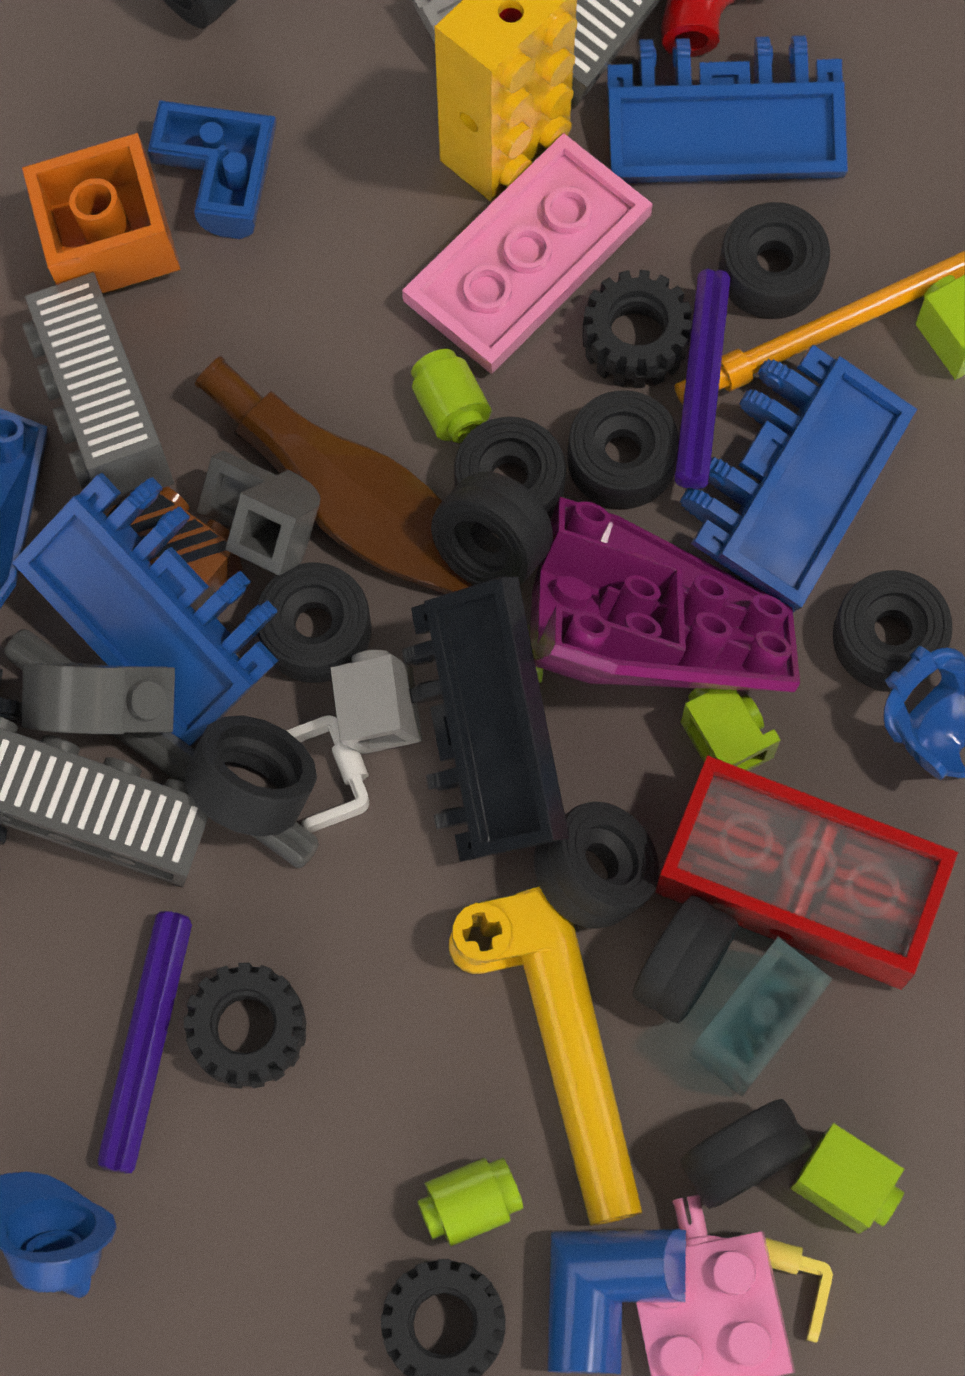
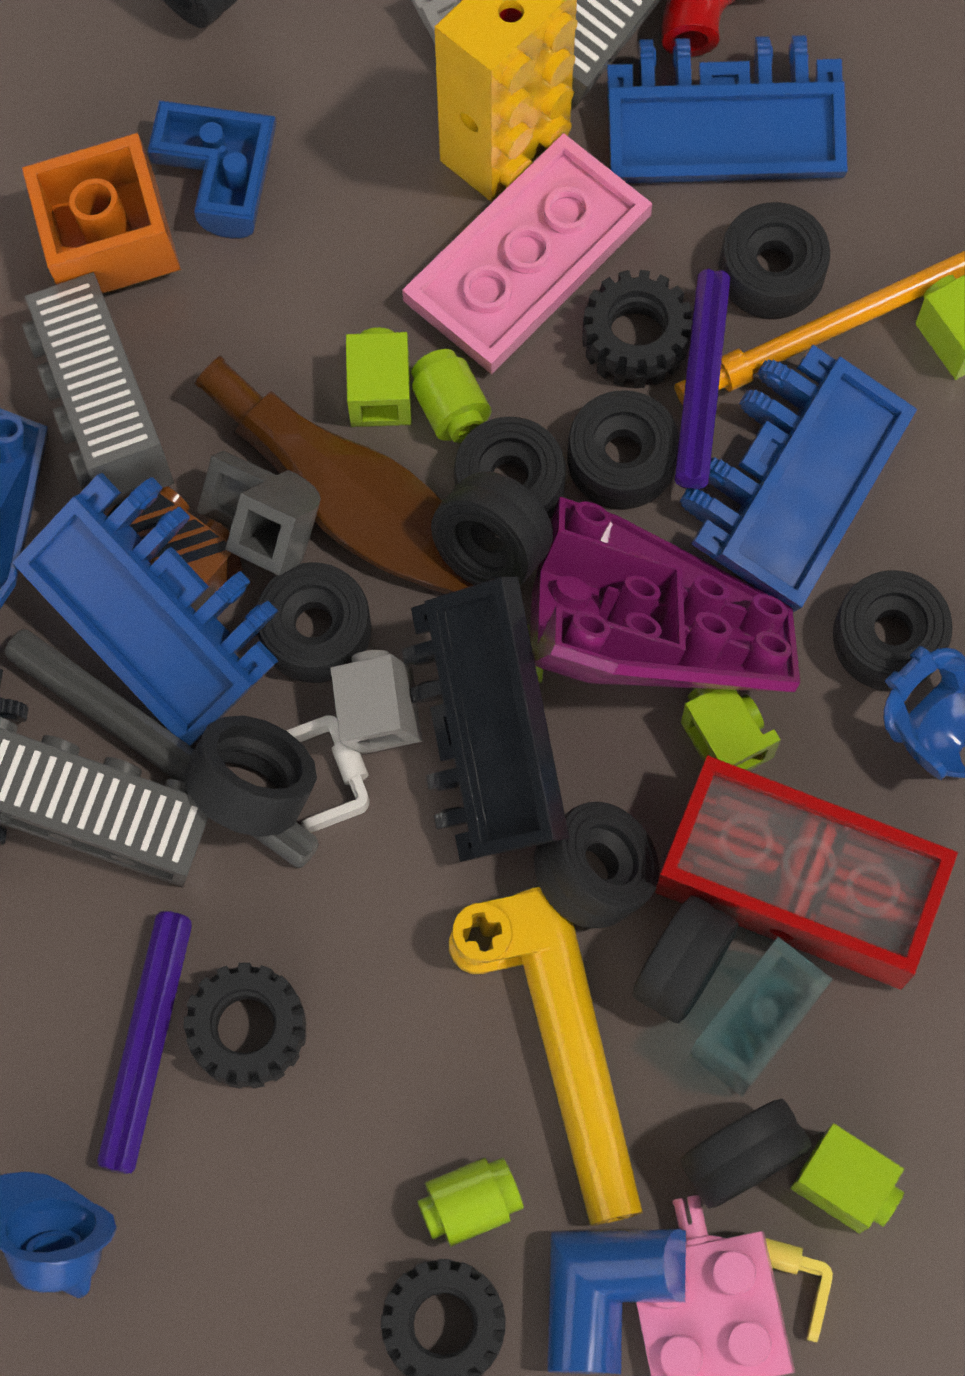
dark grey brick [22,662,175,734] -> none
none -> lime brick [346,327,411,427]

